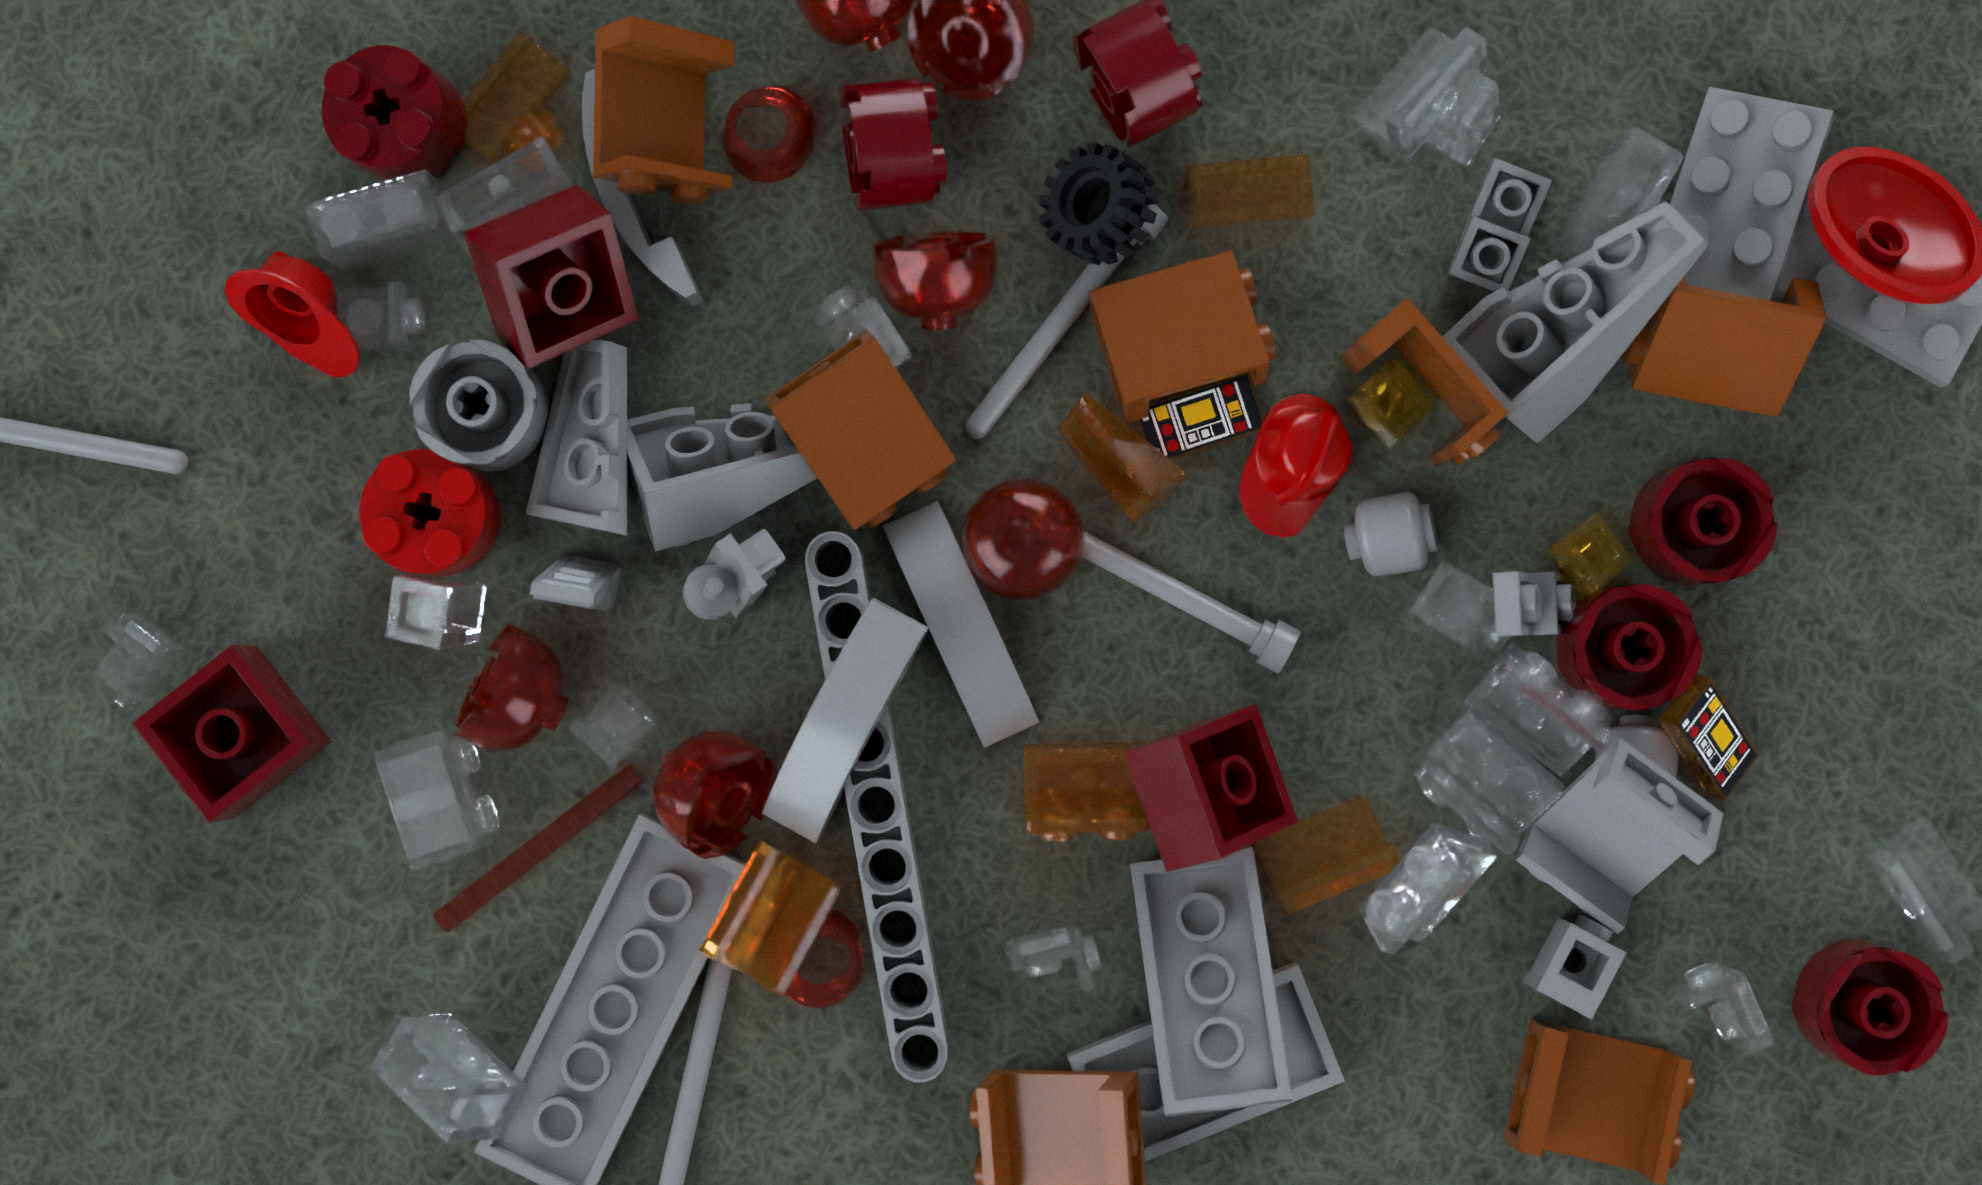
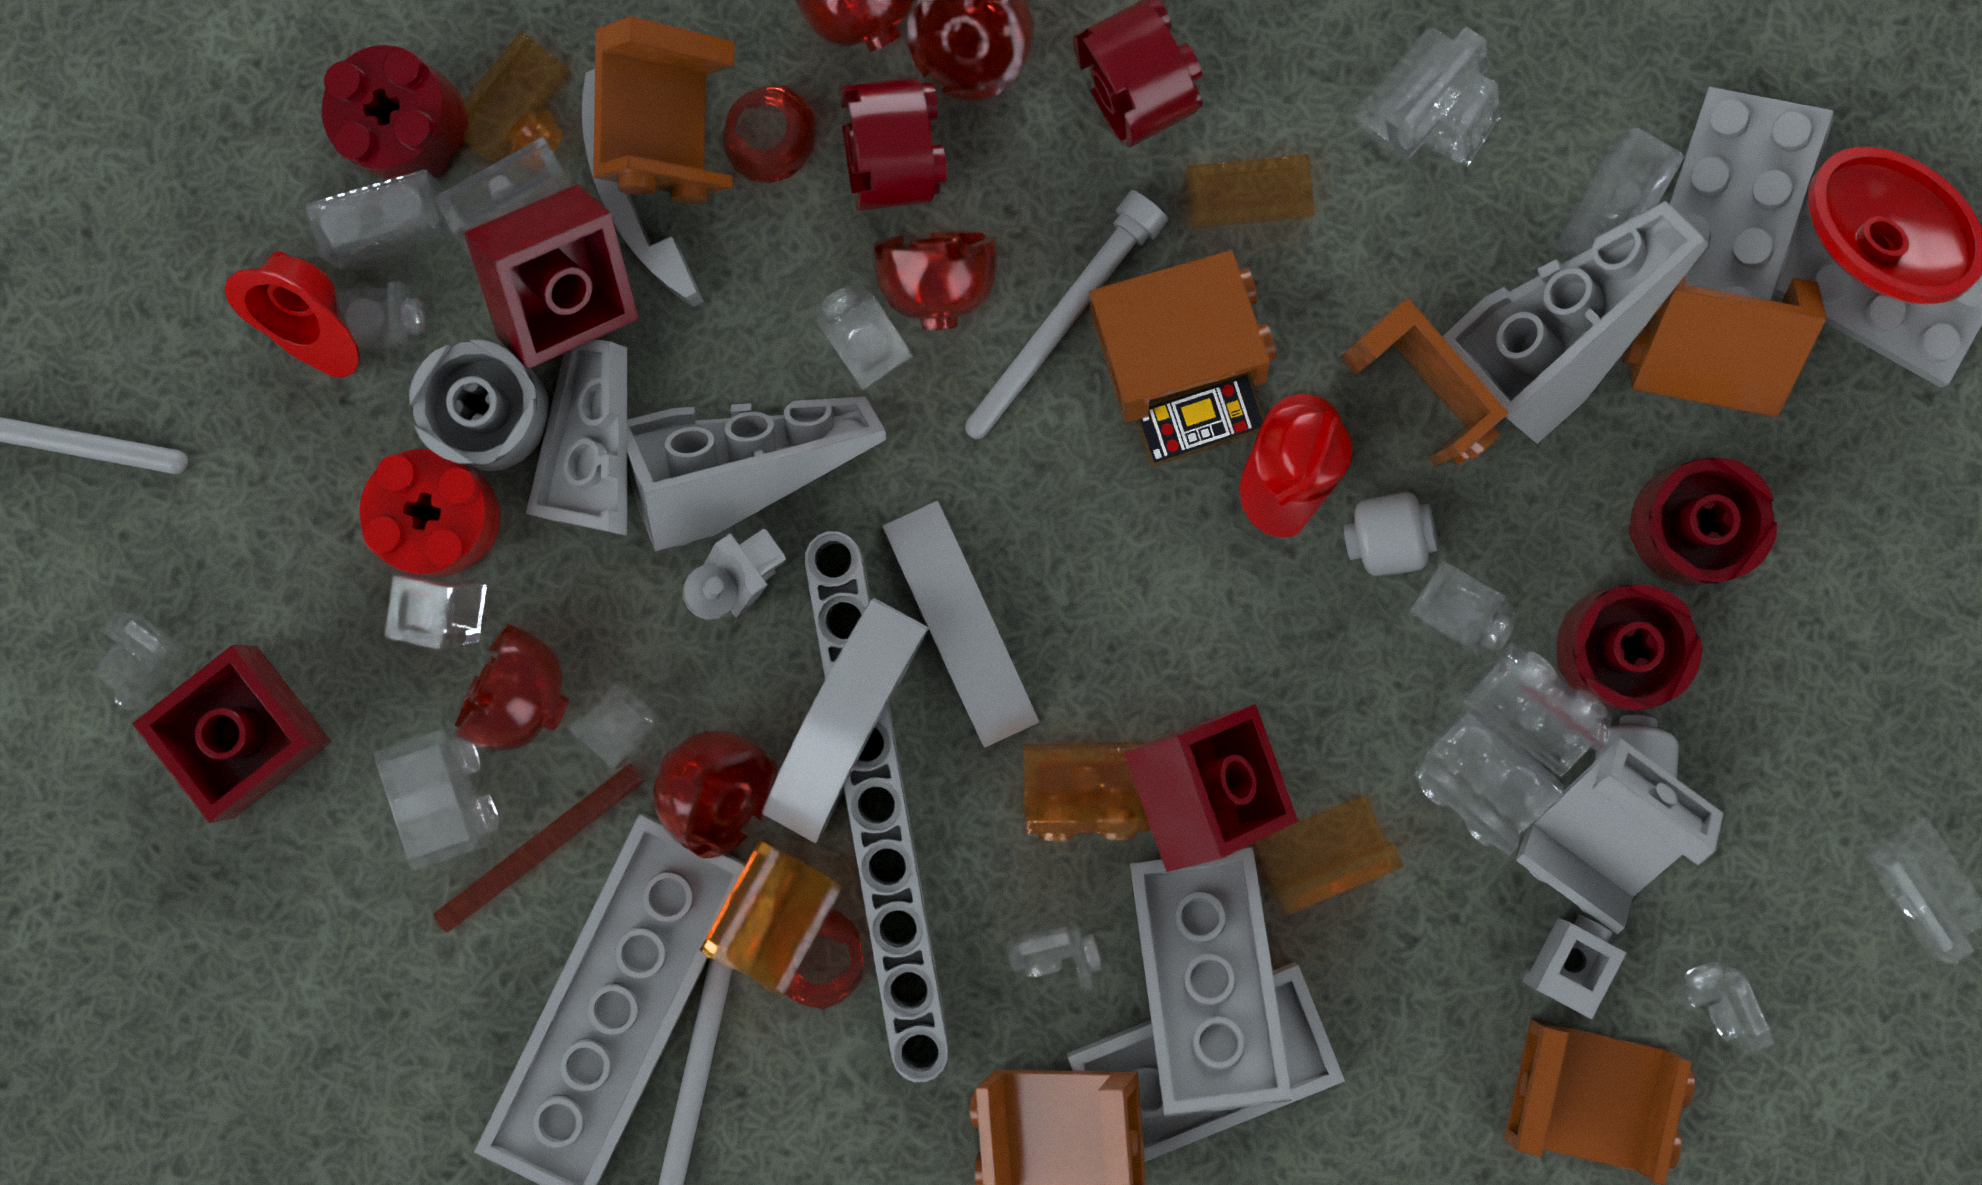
clear brick [370,1014,528,1143] -> none
light grey slope [530,554,621,612] -> none
dark orange panel [764,329,957,531] -> none
clear red cylinder [962,478,1085,600] -> none
light grey piece [1027,509,1301,674] -> none
black tyre [1039,142,1159,265] -> none
clear orange slope [1058,395,1187,523] -> none
clear yellow tile [1347,358,1434,447] -> none
clear bracket [1358,822,1497,955] -> none
light grey slope [1448,158,1552,292] -> none
light grey slope [1493,571,1576,636] -> none
clear yellow tile [1547,512,1633,598] -> none
tile [1658,674,1760,801] -> none
dark red brick [1792,940,1948,1076] -> none

